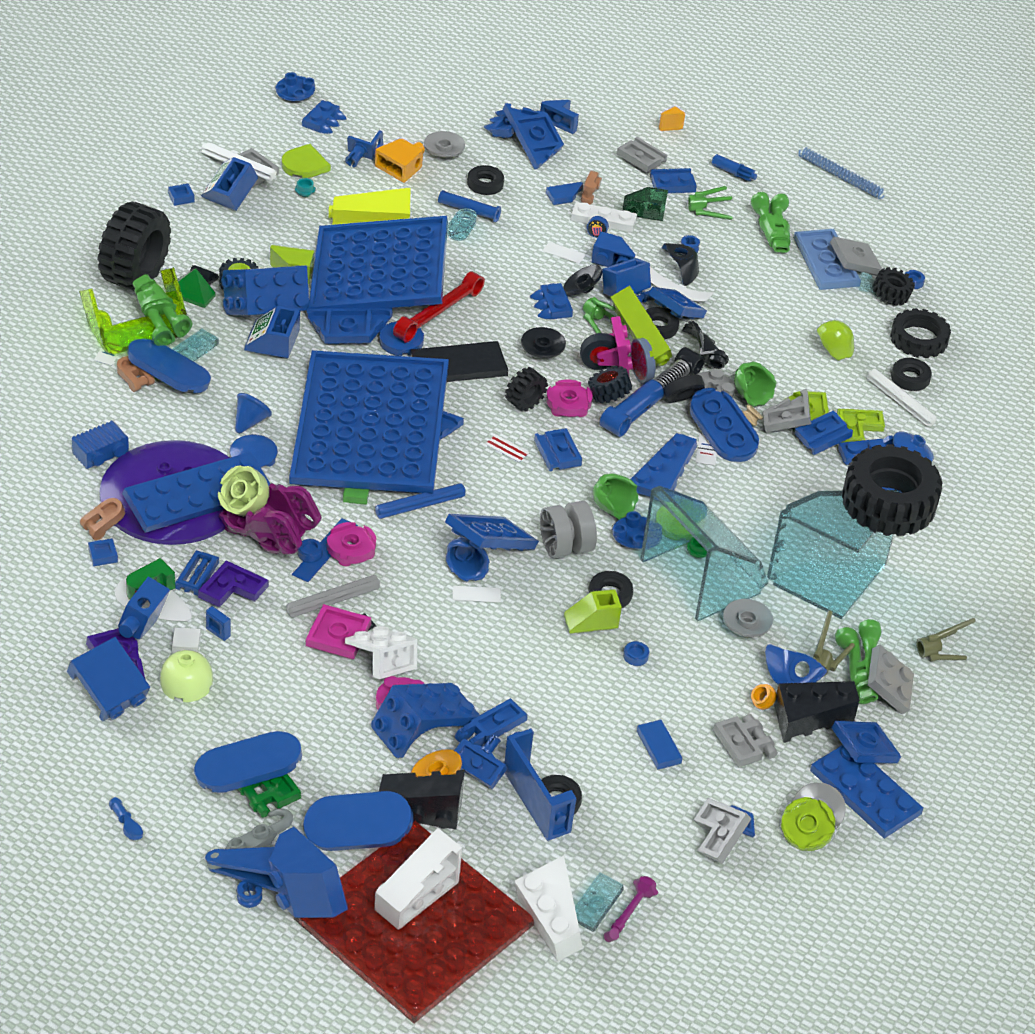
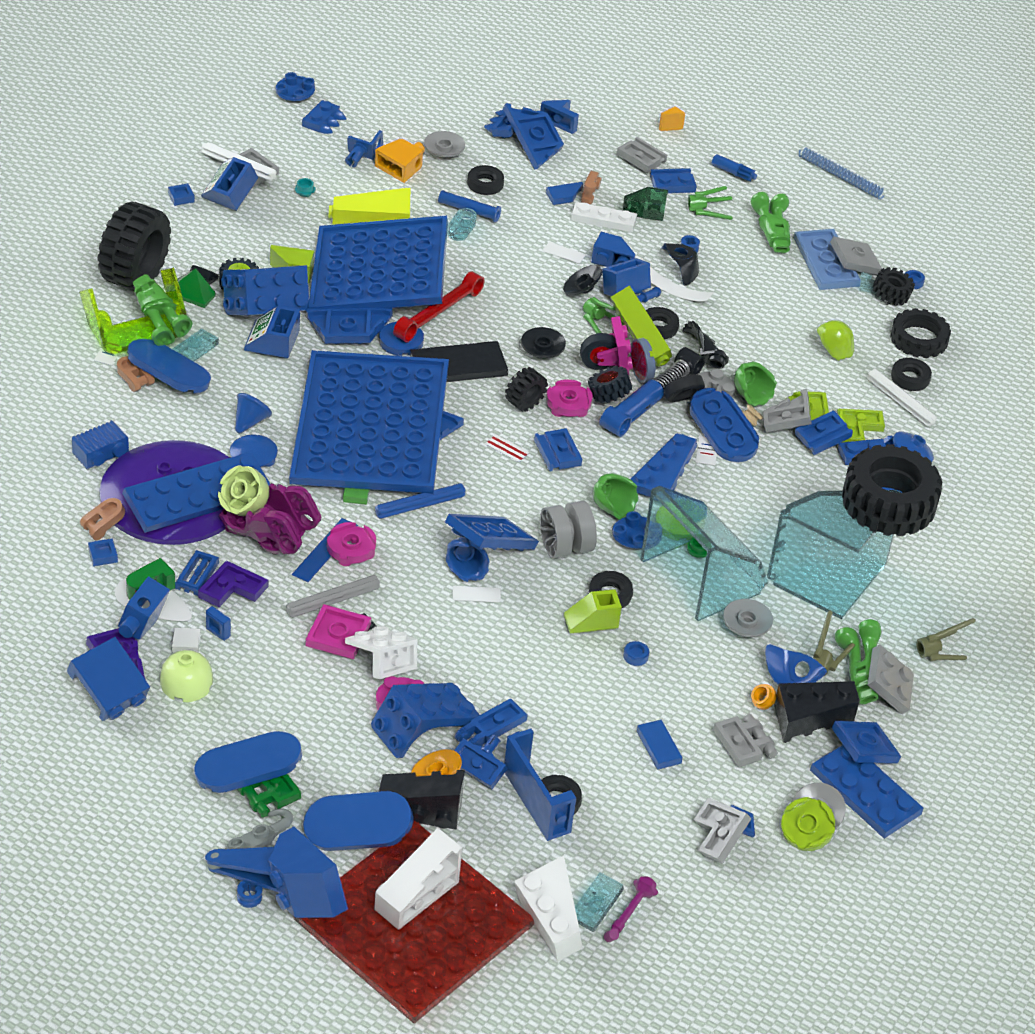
blue piece [109,797,143,840] -> none
lime tile [281,144,331,178] -> none
blue tile [298,539,323,562] -> none
blue plate [530,283,573,319] -> none
tile [587,216,609,238] -> none
blue plate [648,287,707,319] -> none

